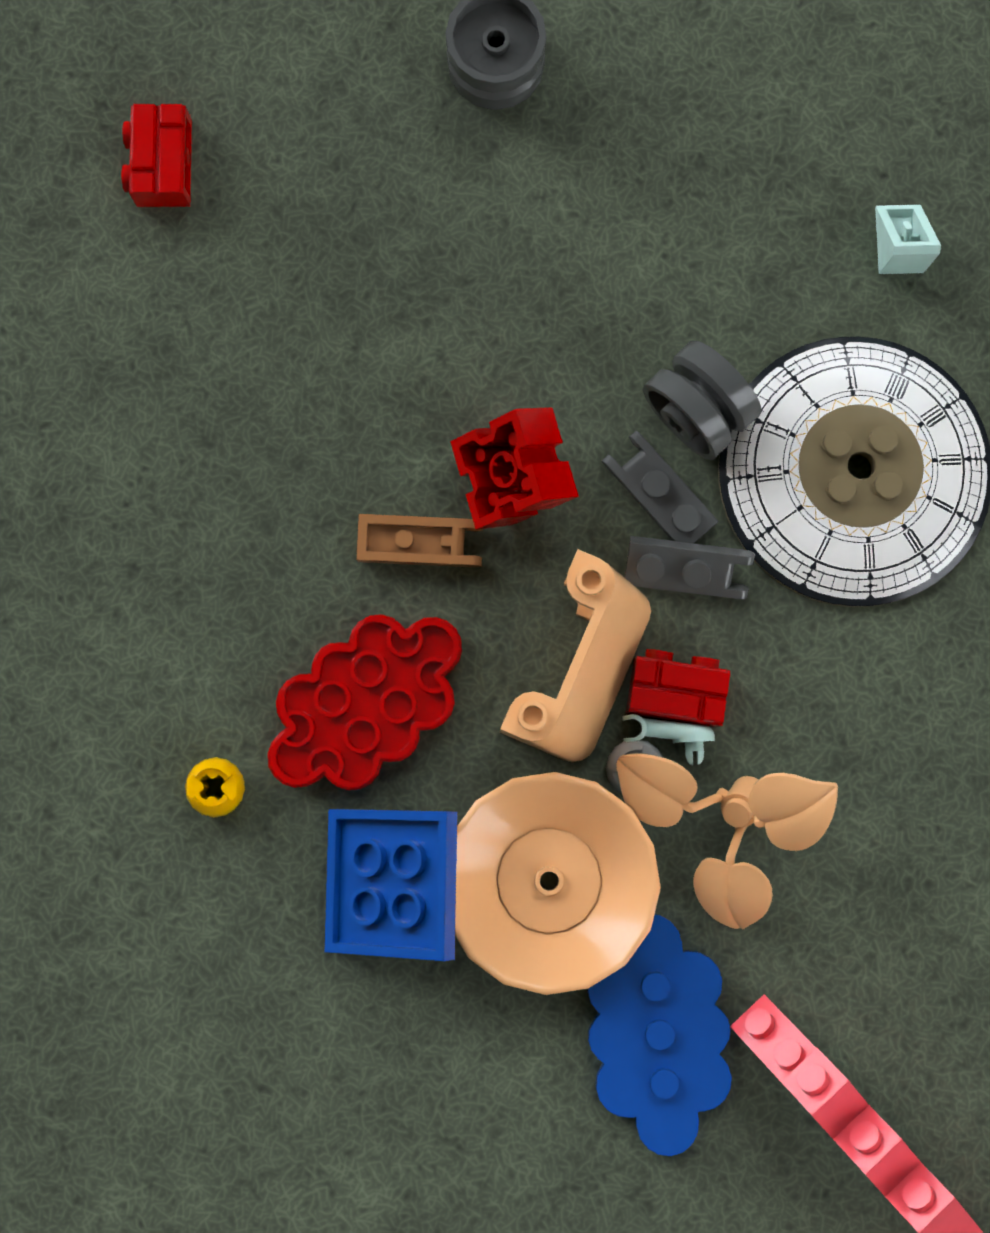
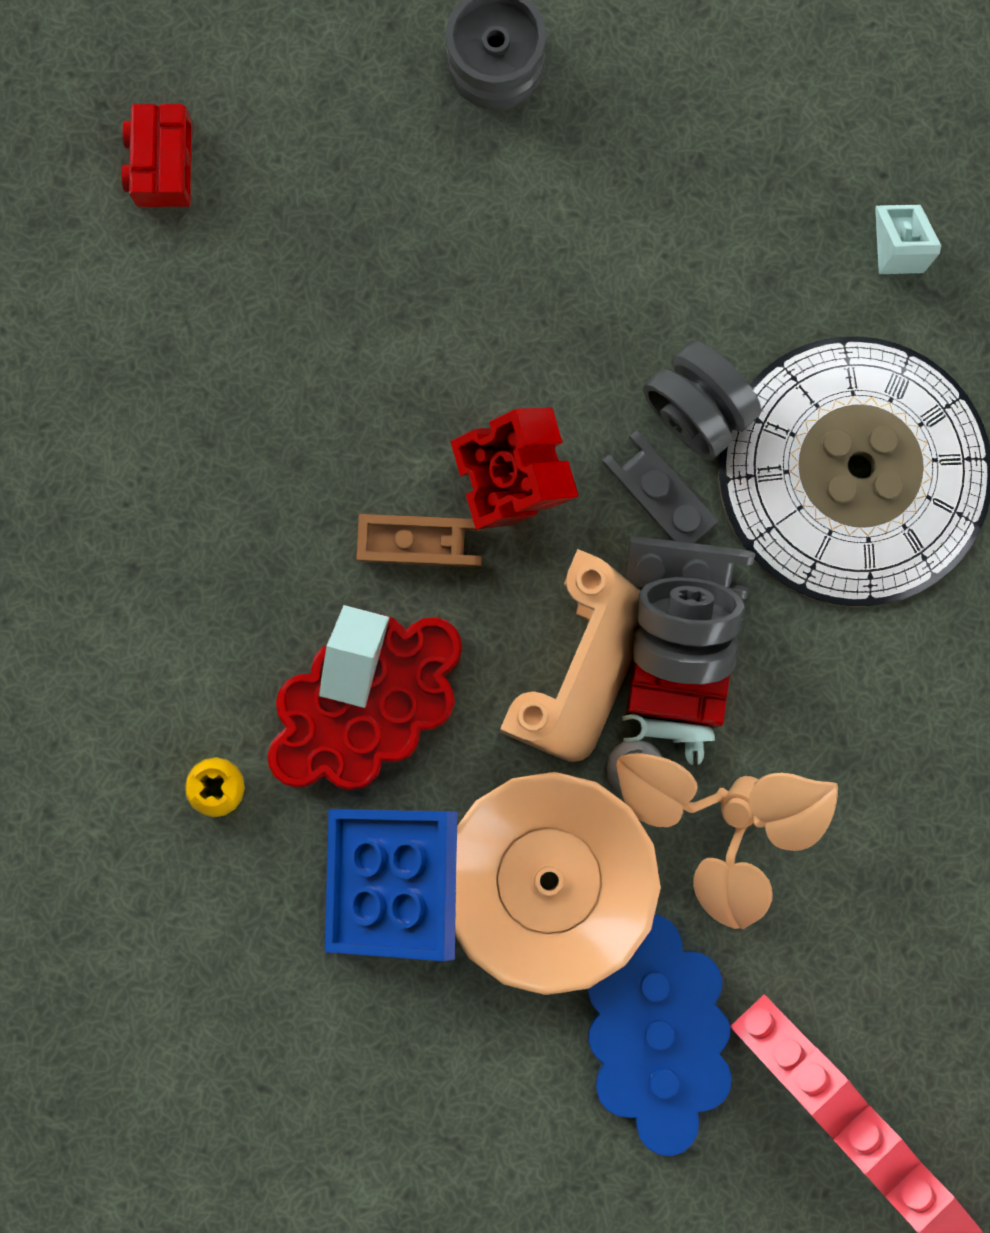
none -> light aqua slope [319,605,389,708]
none -> dark grey wheel [633,577,745,684]

